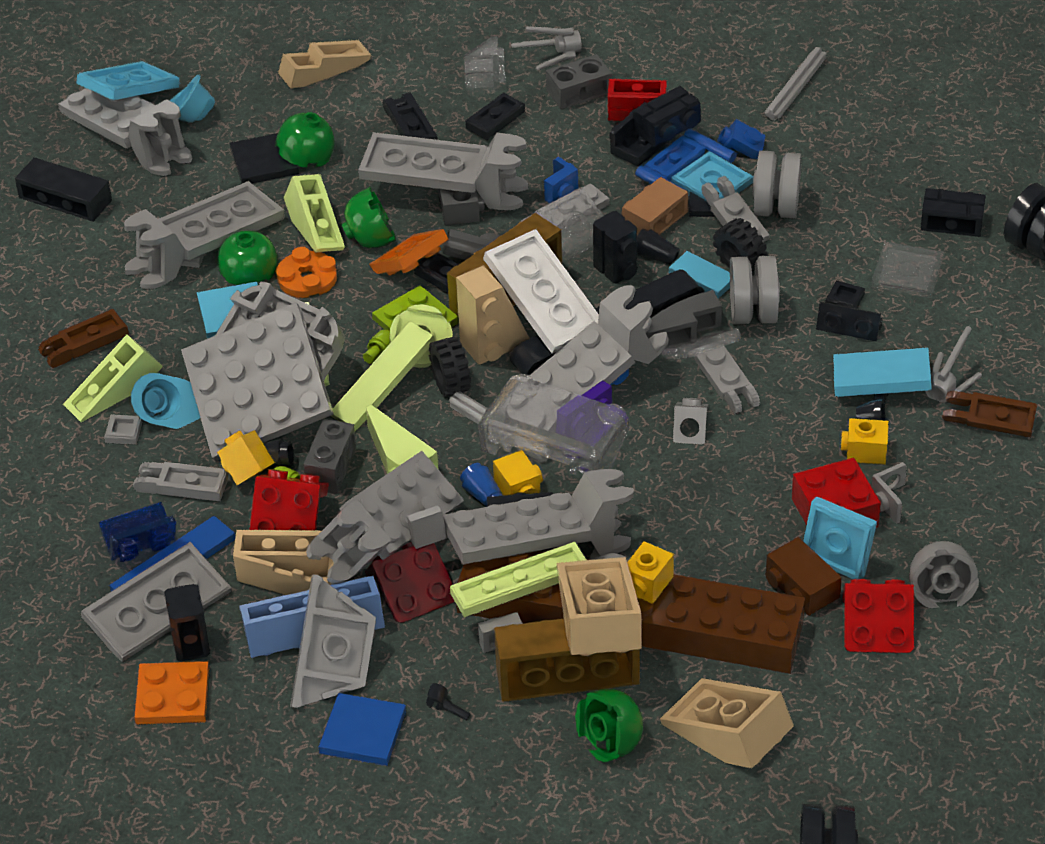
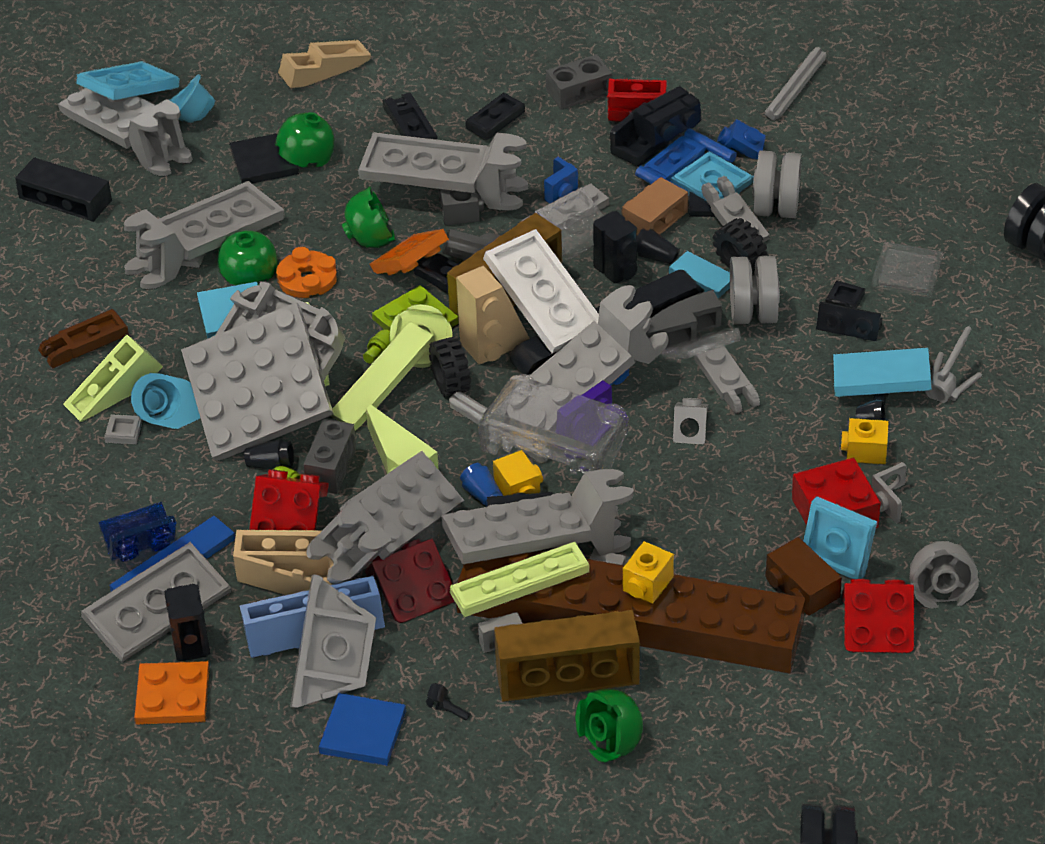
light grey hinge [133,462,229,501] -> none
yellow brick [217,430,275,485] -> none
yellowish green slope [284,174,345,252] -> none
light grey tile [407,505,447,549] -> none
clear slope [464,36,505,93] -> none
light grey plant [511,26,582,70] -> none
tan slope [557,557,642,656] -> none
tan slope [660,678,794,768] -> none
black brick [920,188,986,237] -> none
reddish brown hinge [942,391,1037,438] -> none

